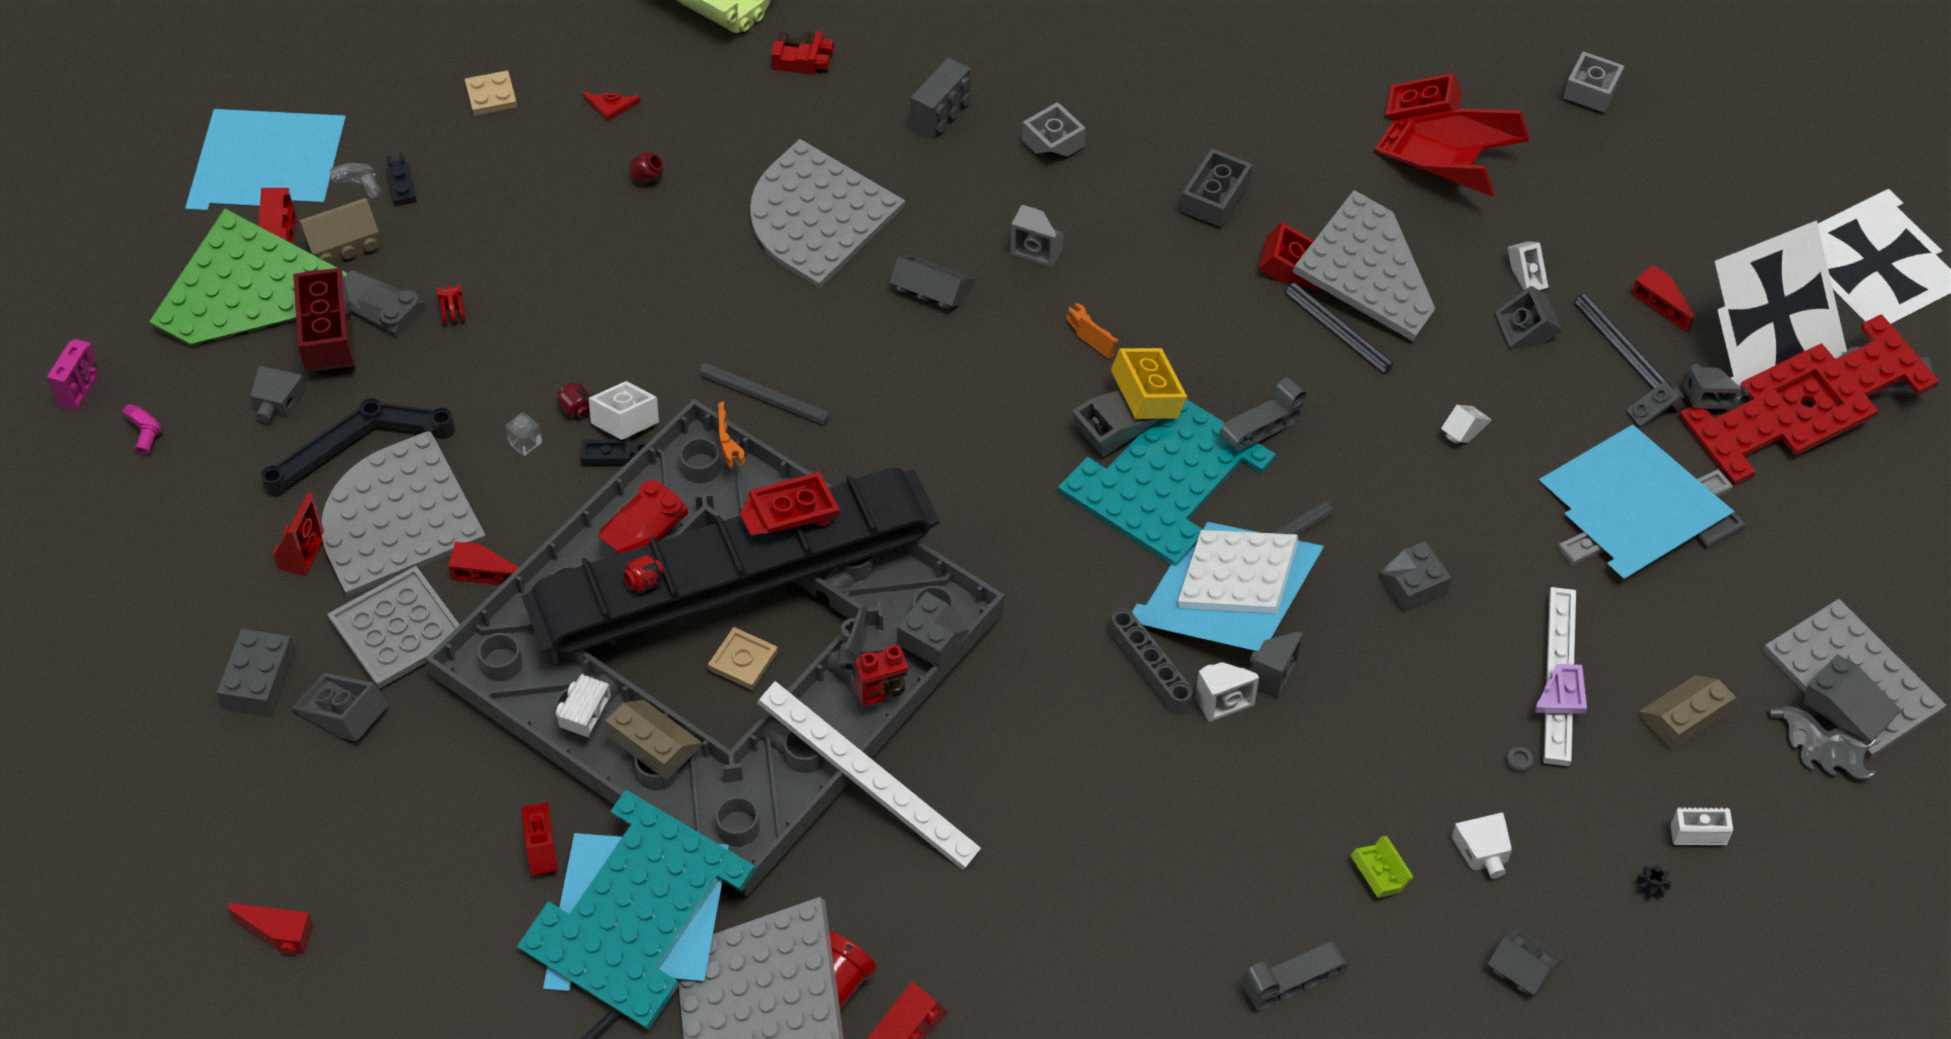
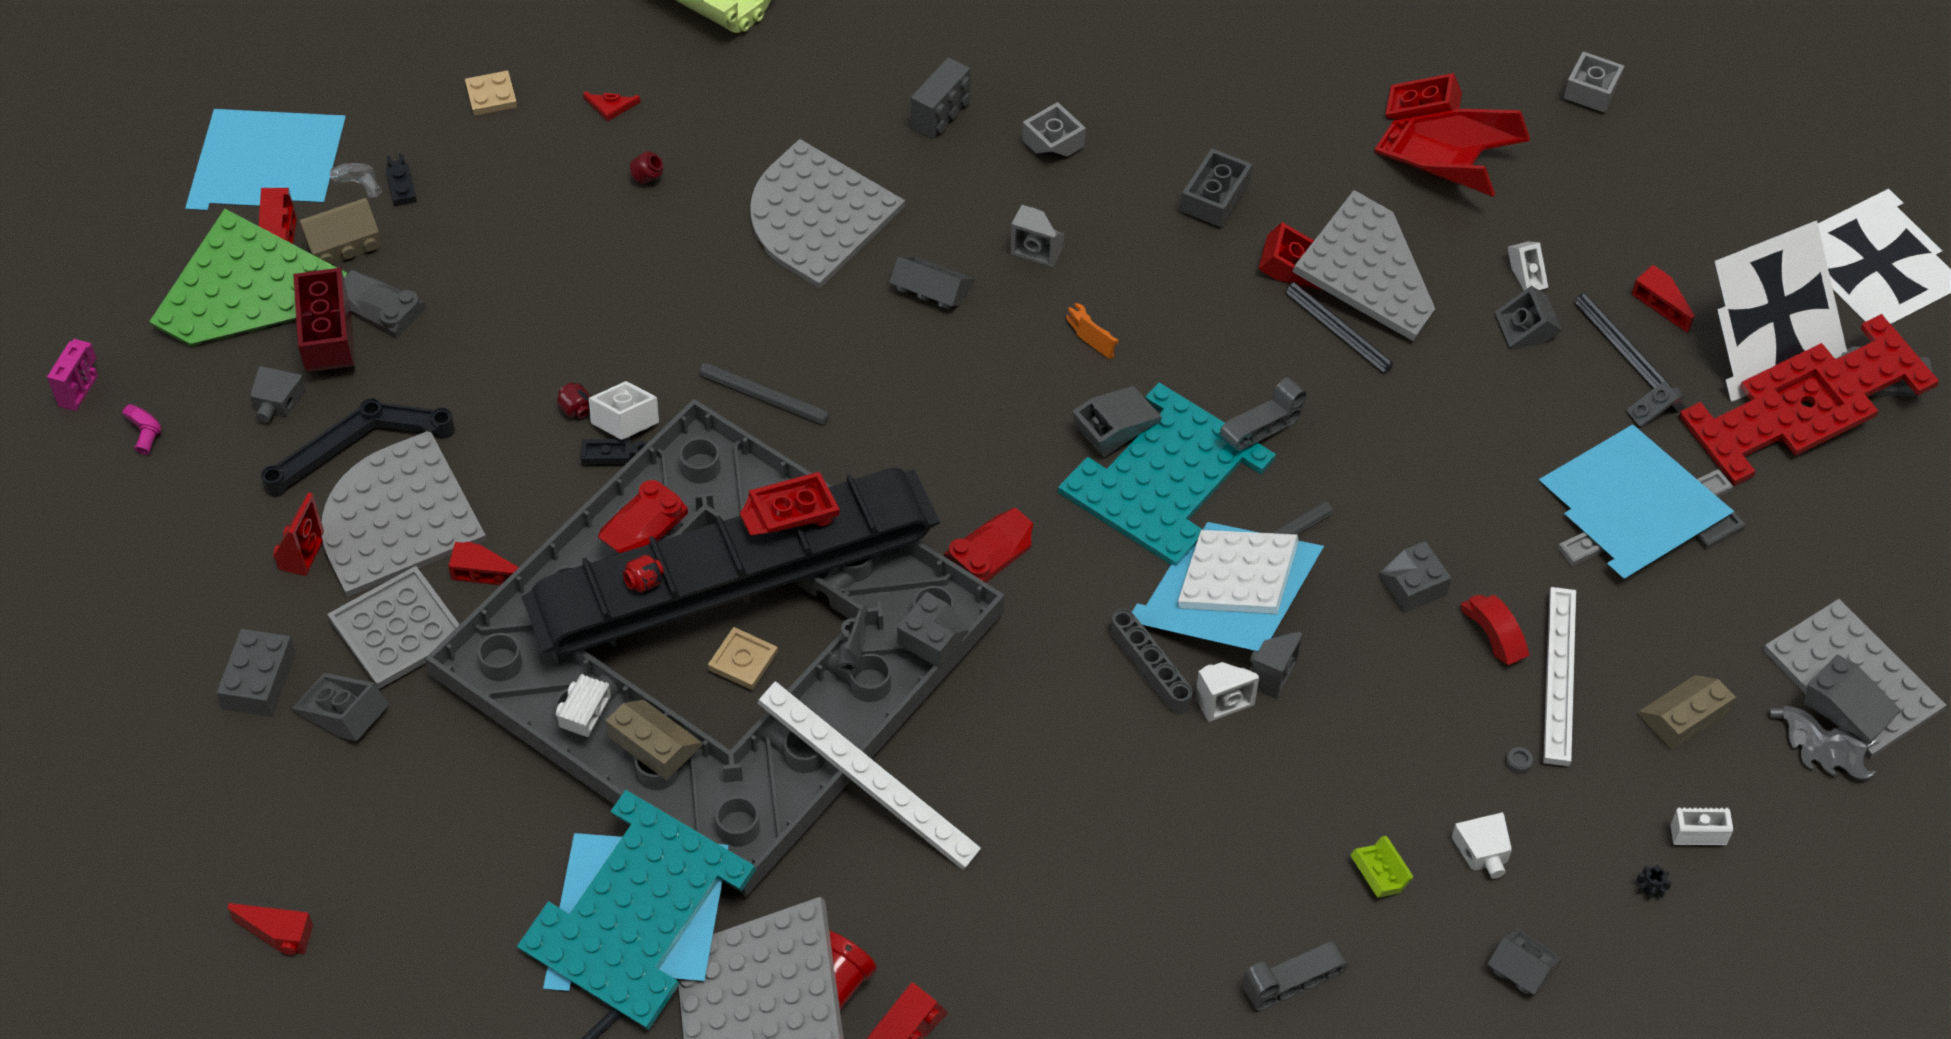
red arm [437,284,466,324] -> none
clear brick [504,412,542,456] -> none
red slope [522,802,558,875] -> none
orange arm [718,401,745,469] -> none
red hips [771,31,835,75] -> none
red hips [854,644,909,707] -> none
yellow brick [1111,348,1187,419] -> none
white slope [1441,405,1492,444] -> none
lavender wing [1535,664,1587,714] -> none
dark grey torso [1683,364,1742,409] -> none
none -> red slope [944,507,1034,583]
none -> red arch [1460,594,1529,665]

